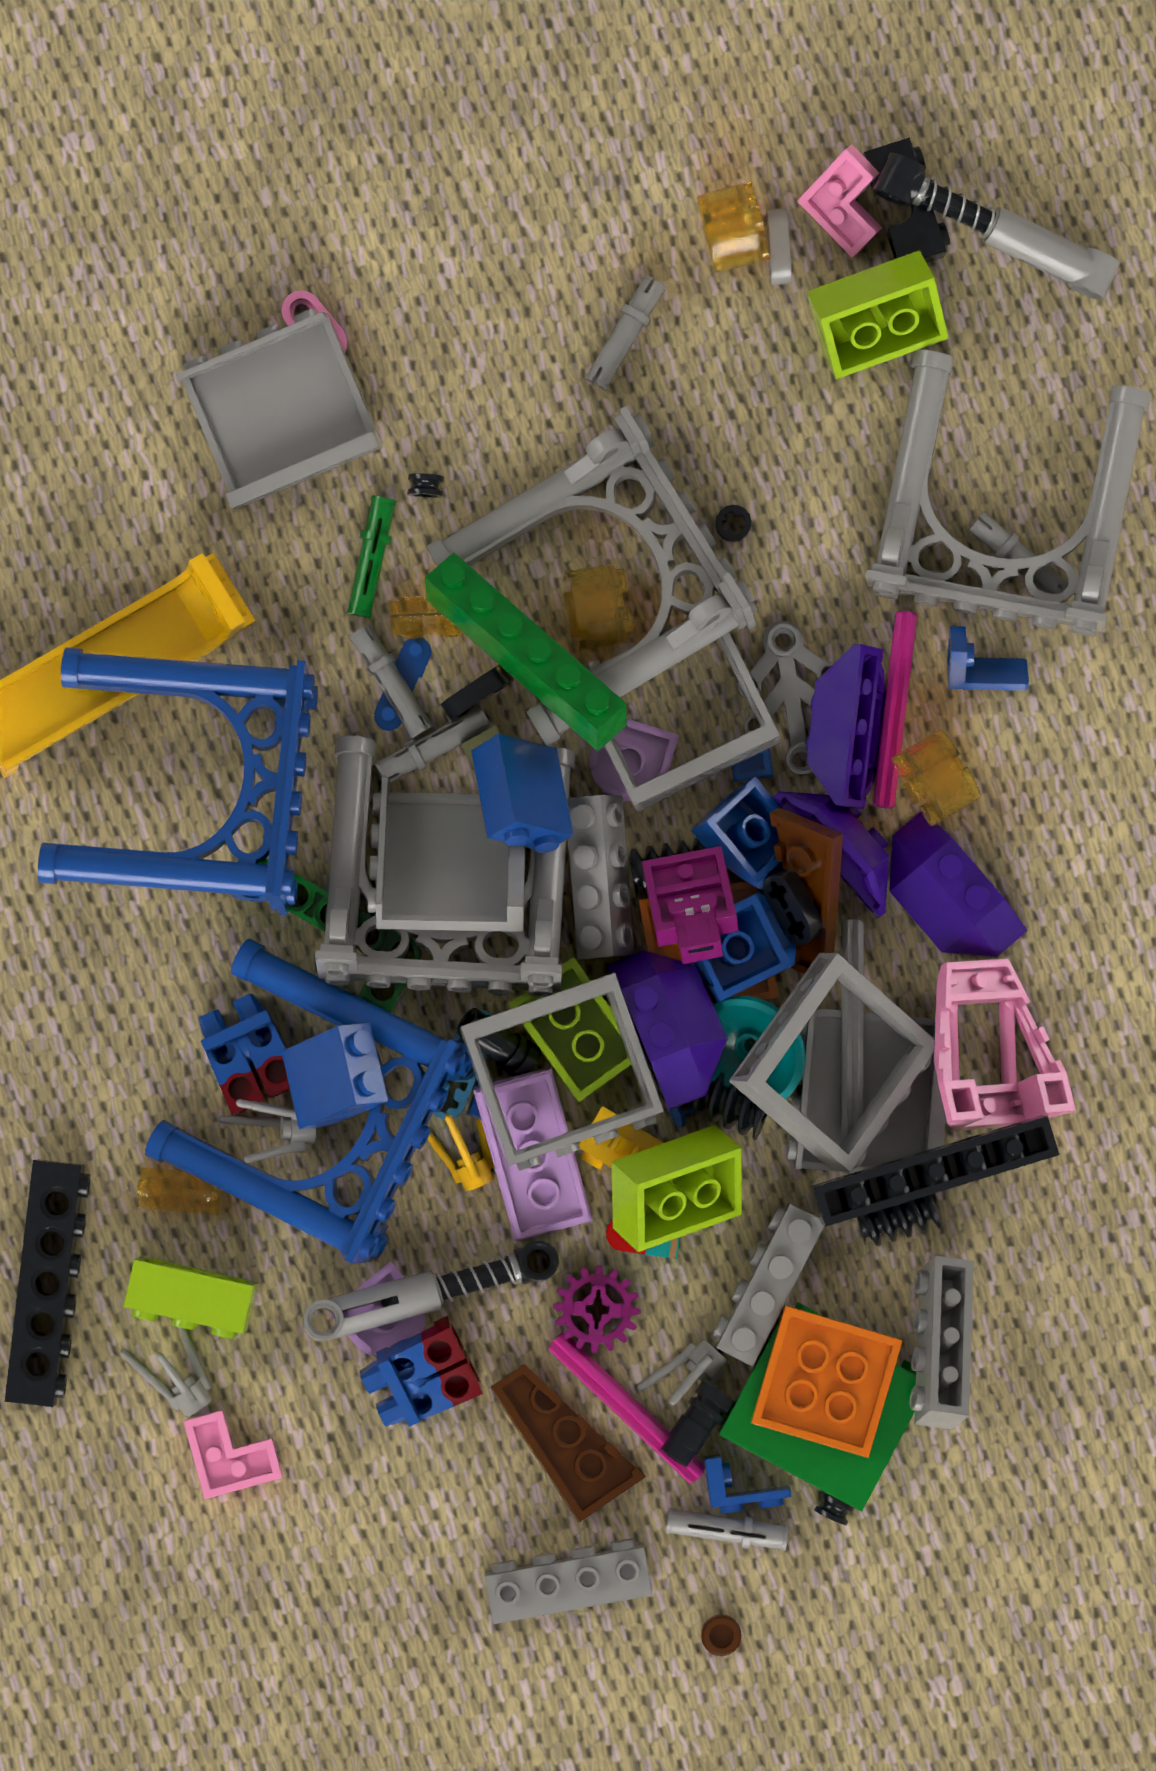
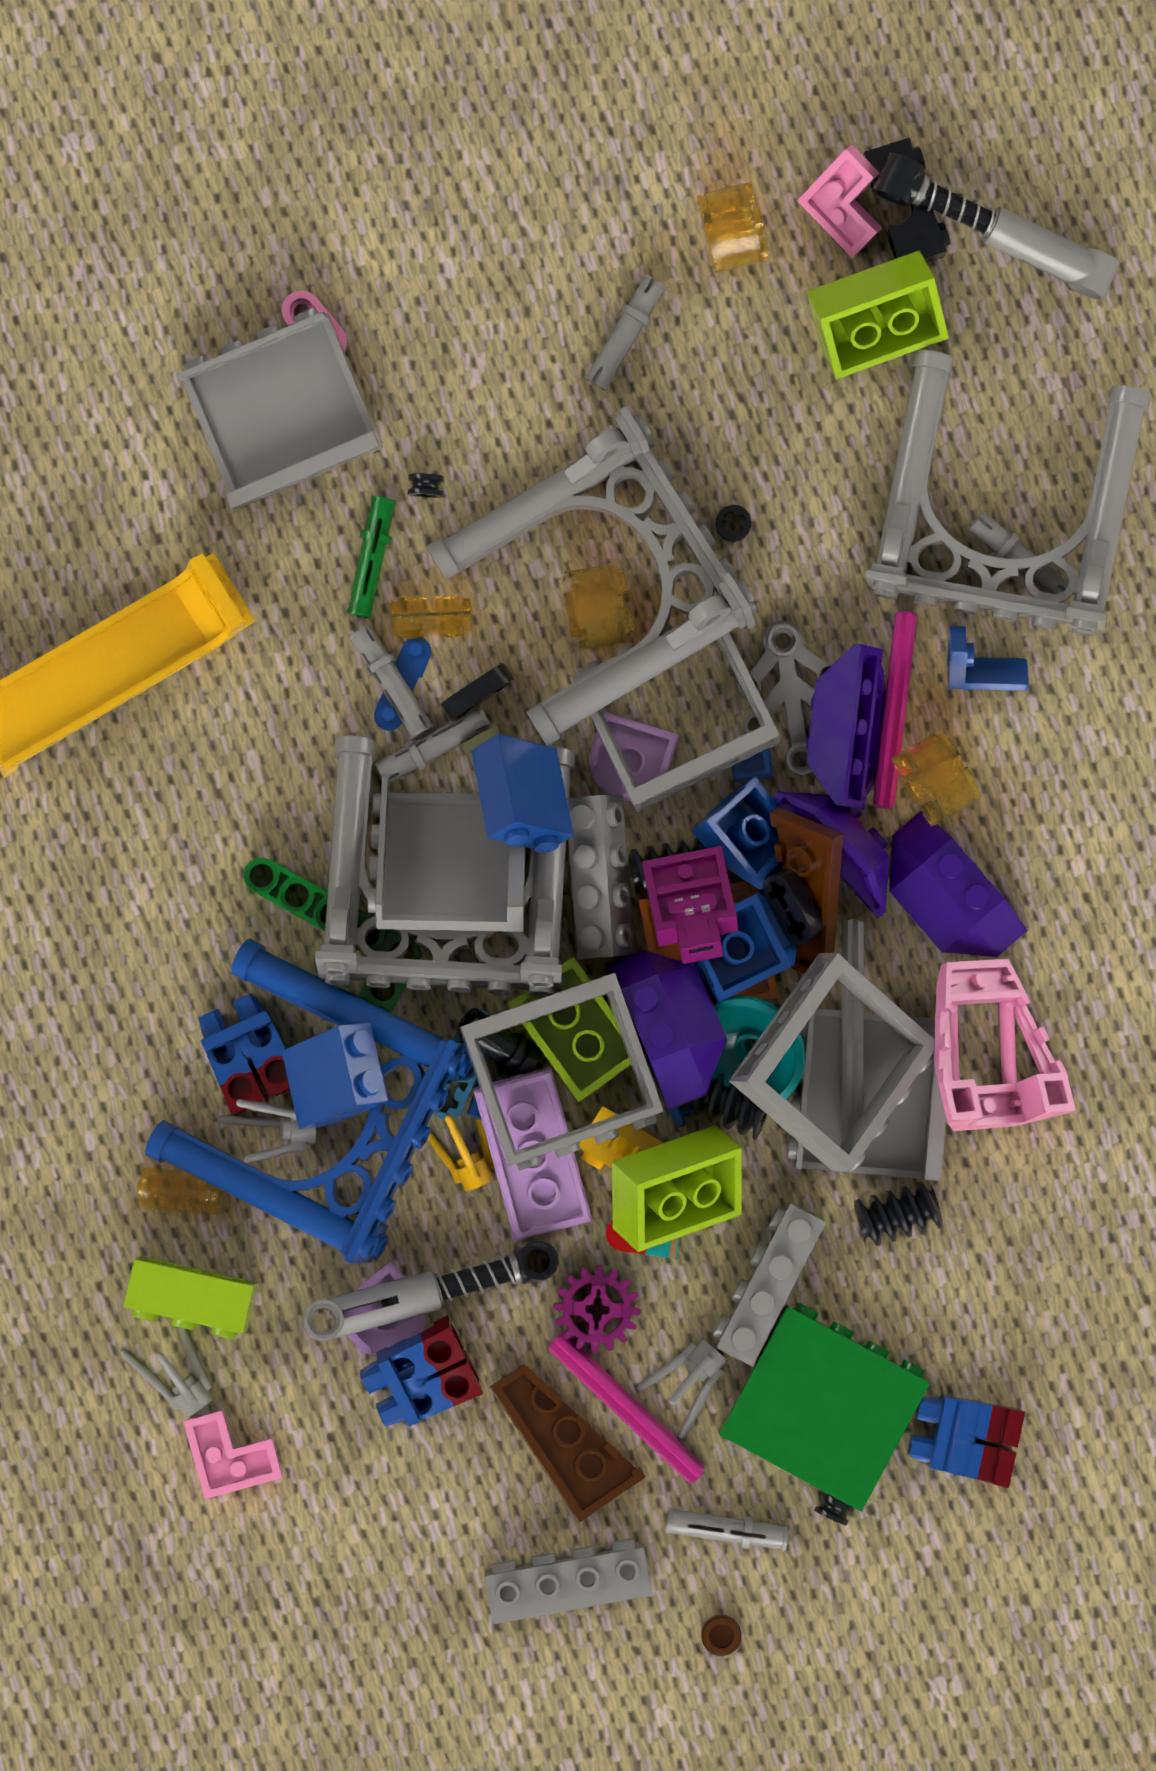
black brick [4,1159,91,1407] -> none
blue arch [38,647,318,916] -> none
green brick [425,552,627,751] -> none
black axle [660,1380,735,1468] -> none
blue bracket [704,1454,791,1513] -> none
orange plate [751,1305,903,1458] -> none
light grey beam [766,209,791,285] -> none
black brick [810,1115,1060,1227] -> none
light grey brick [910,1255,974,1430] -> none
none -> blue hips [907,1394,1025,1488]

